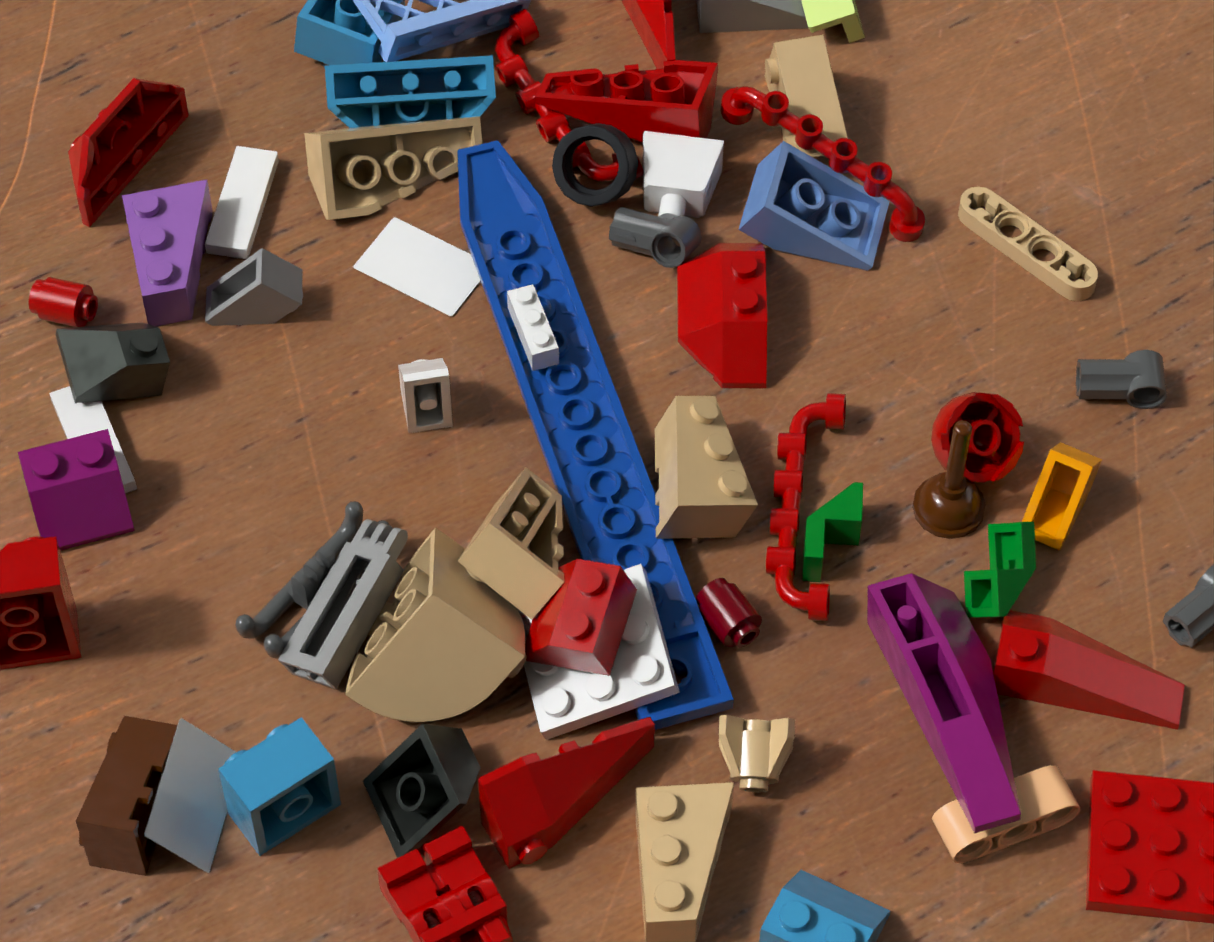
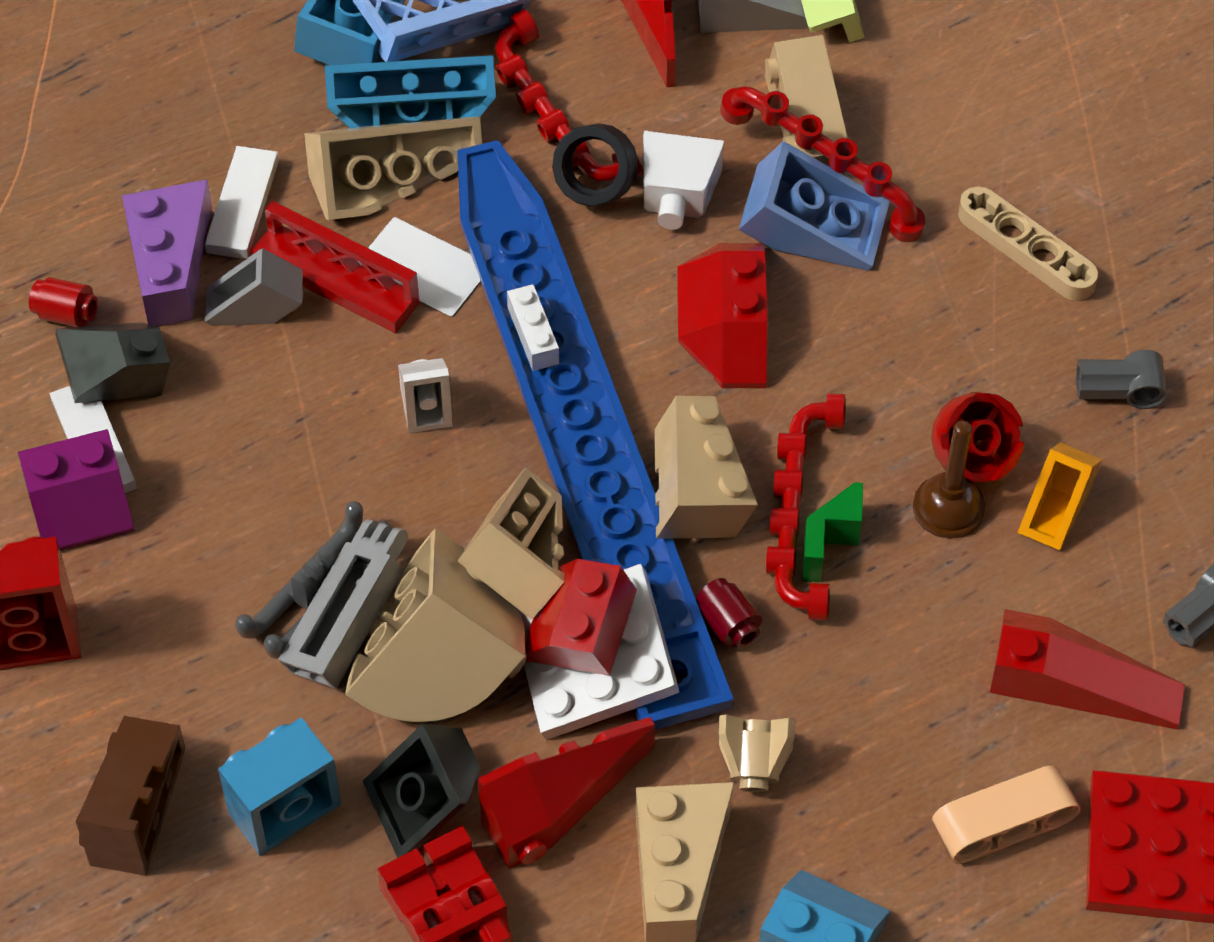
red wedge [68,78,189,227] -> none
white sticker [144,718,236,873] -> none
red wedge [535,60,718,142] -> none
dark grey piece [609,207,702,268] -> none
magenta wedge [867,573,1021,833] -> none
green slope [964,522,1036,618] -> none
none -> red fence [251,201,419,334]

